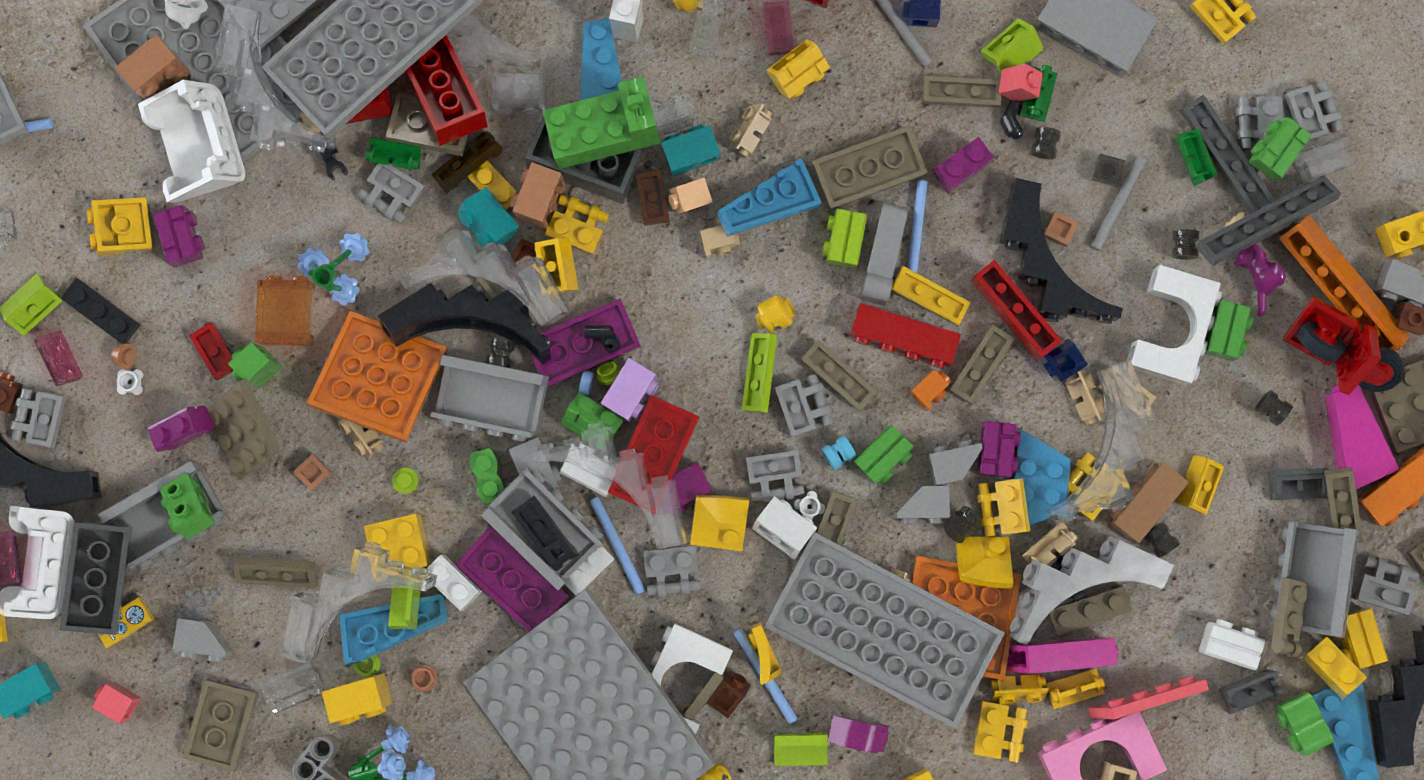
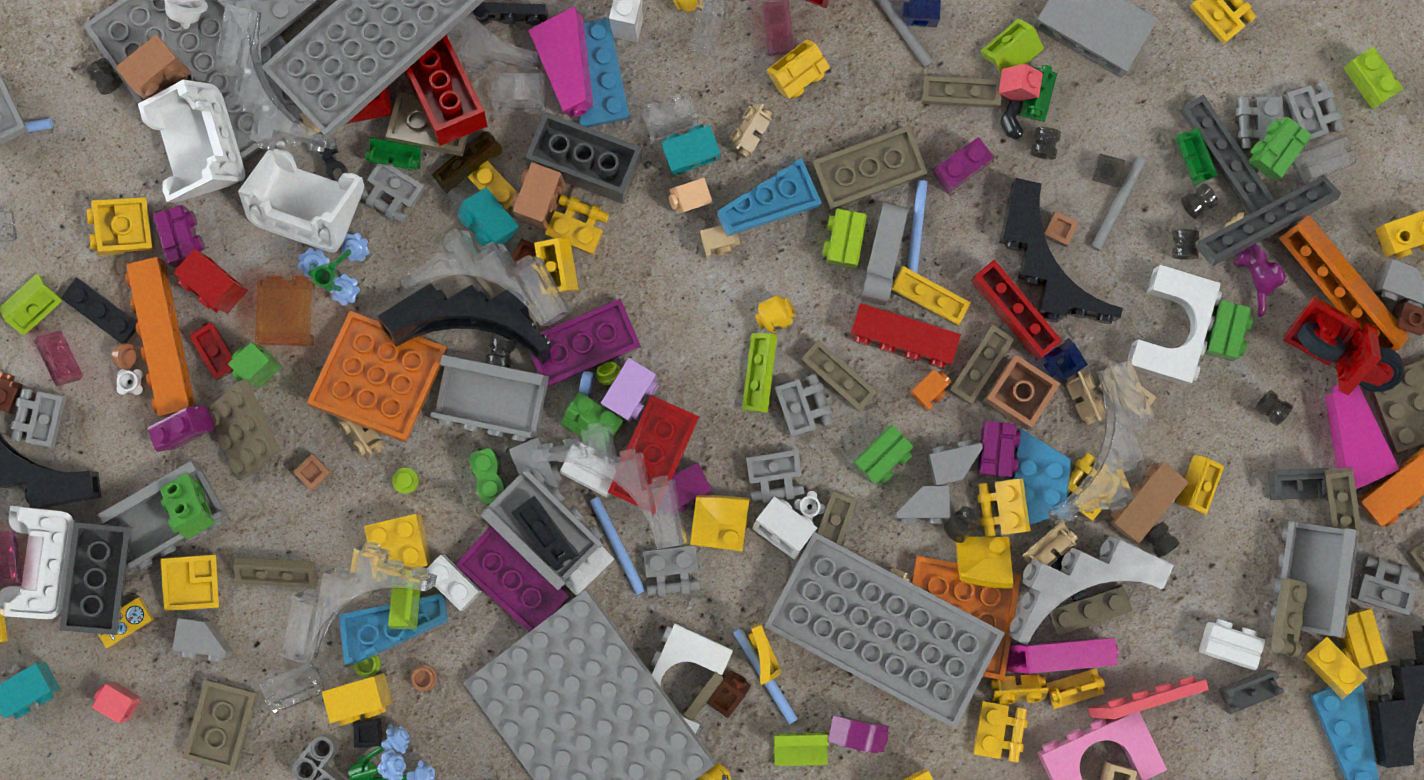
bright green hinge [542,76,660,169] -> none
black arm [584,325,620,352] -> none
reddish brown plate [636,170,670,226] -> none
medium azure wheel [821,435,857,471] -> none
bright green brick [1275,692,1335,756] -> none
none -> clear smoke wheel [85,58,123,95]
none -> orange brick [125,257,196,418]
none -> yellow plate [161,554,219,610]
none -> red brick [173,248,248,314]
none -> white windscreen [238,147,364,253]
none -> black tile [353,718,383,748]
none -> black plate [473,2,548,25]
none -> dark pink slope [529,7,594,118]
none -> nougat brick [983,355,1061,430]
none -> clear smoke wheel [1181,183,1219,219]
none -> lime brick [1343,46,1404,110]

